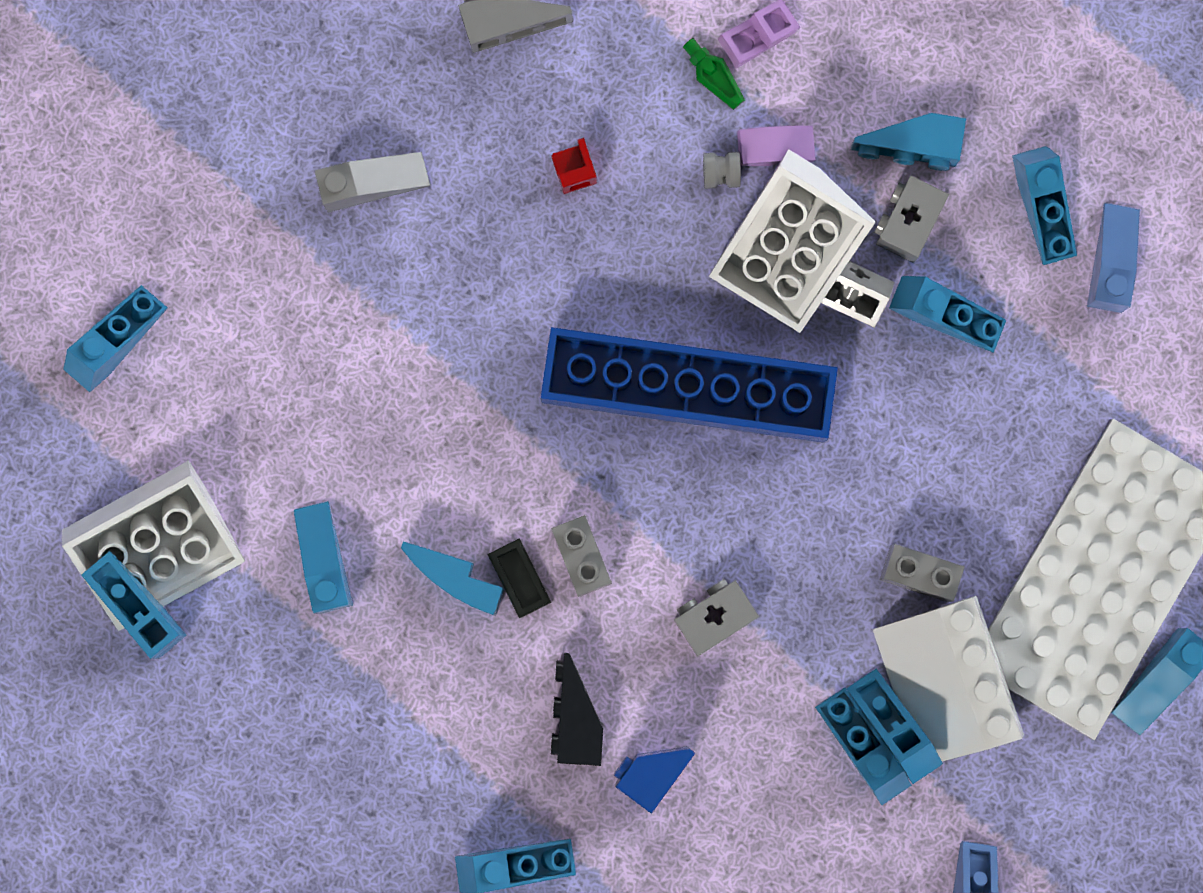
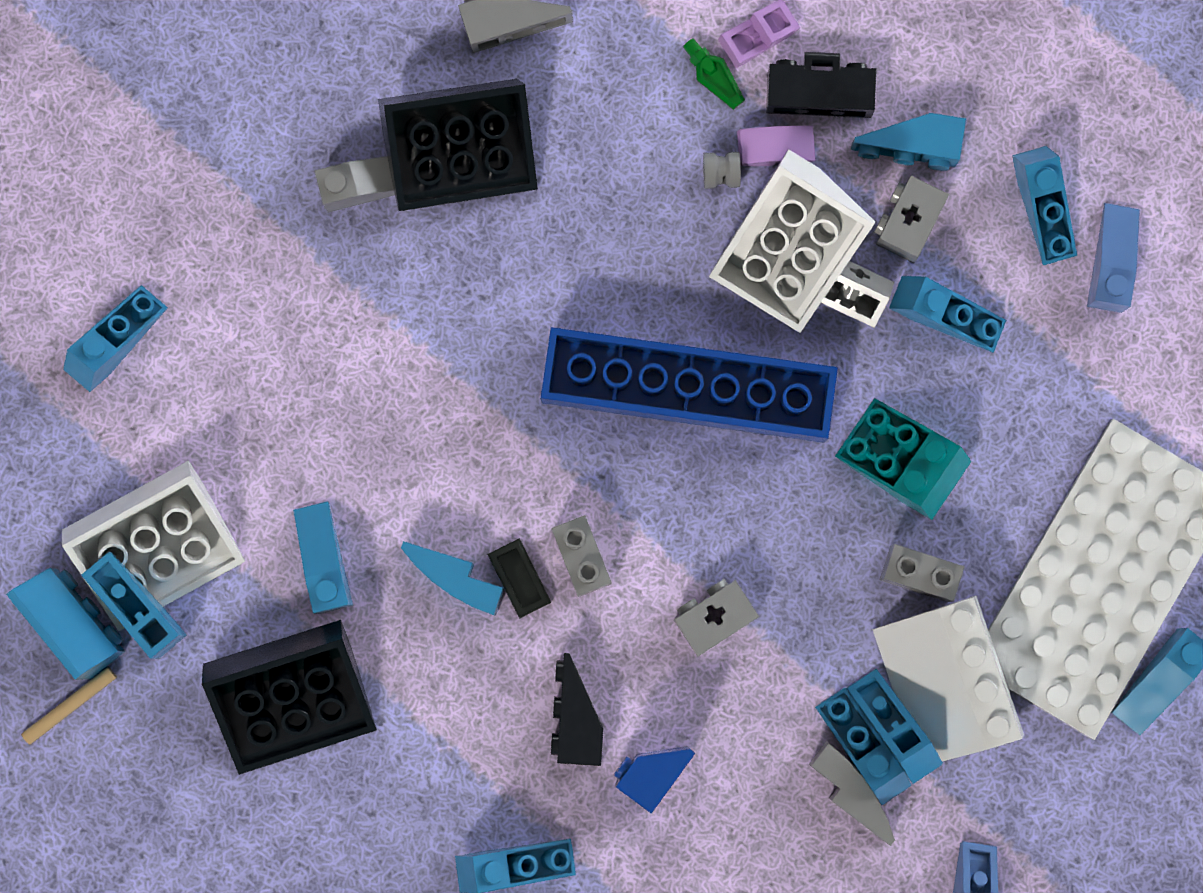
red panel [551,138,597,194] -> none
none -> dark azure slope [6,568,125,680]
none -> tan bar [21,667,117,745]
none -> black slope [202,620,377,775]
none -> black slope [378,78,538,211]
none -> black piece [766,52,876,118]
none -> light grey slope [809,741,895,846]
none -> teal slope [835,398,972,520]

